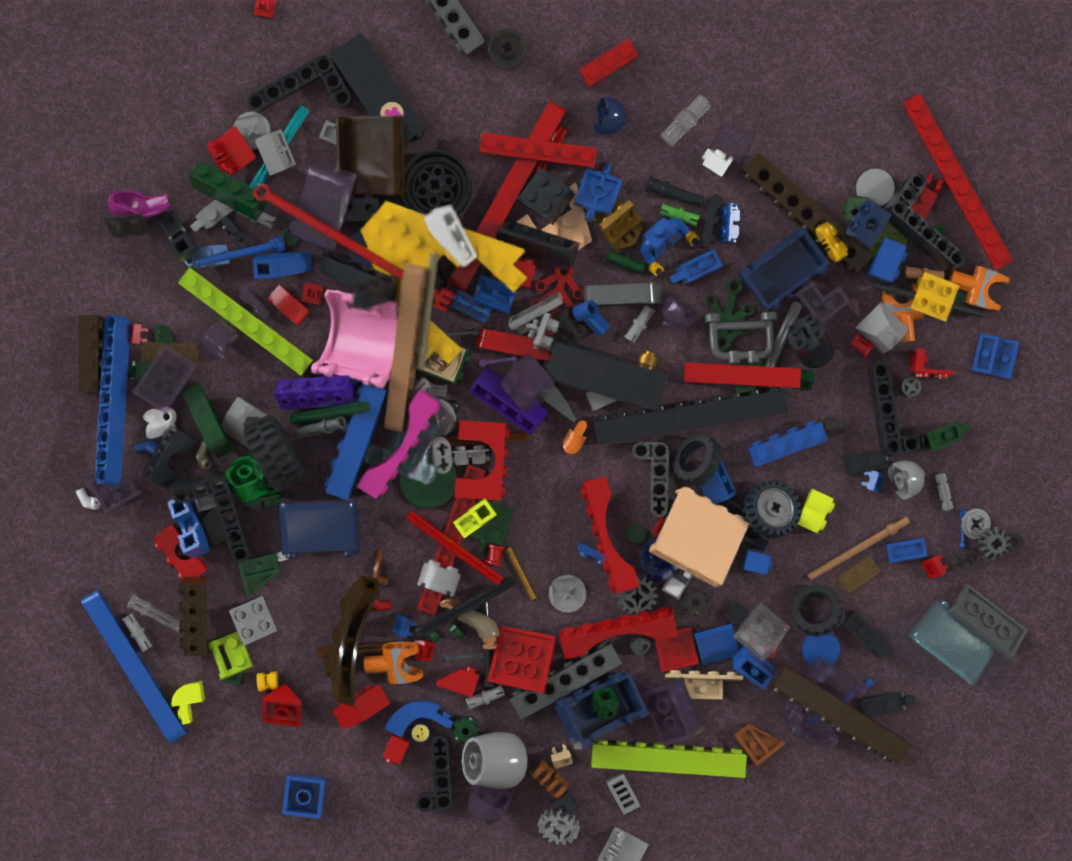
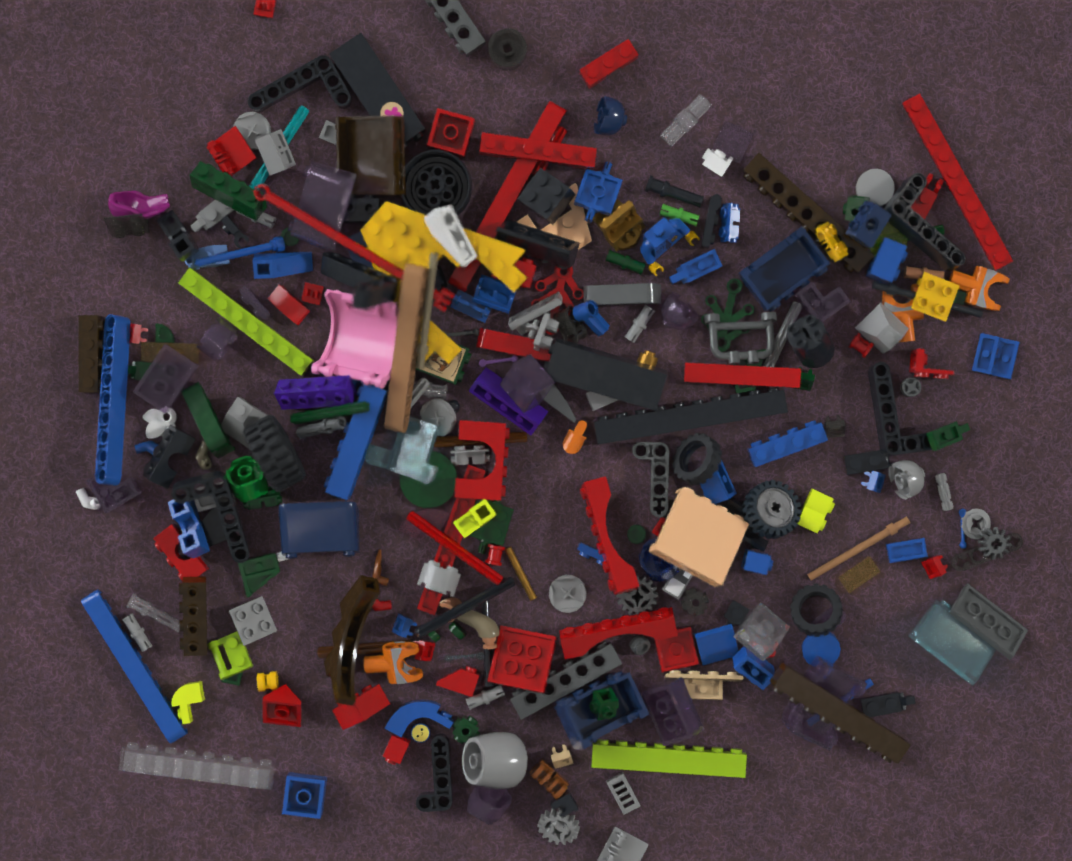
dark pink arch [357,388,440,499] -> none
light grey beam [431,437,452,474] -> none
dark orange wing [733,723,785,766] -> none
black hinge [841,610,888,658] -> none
none -> clear brick [119,743,276,790]
none -> red brick [427,108,475,158]

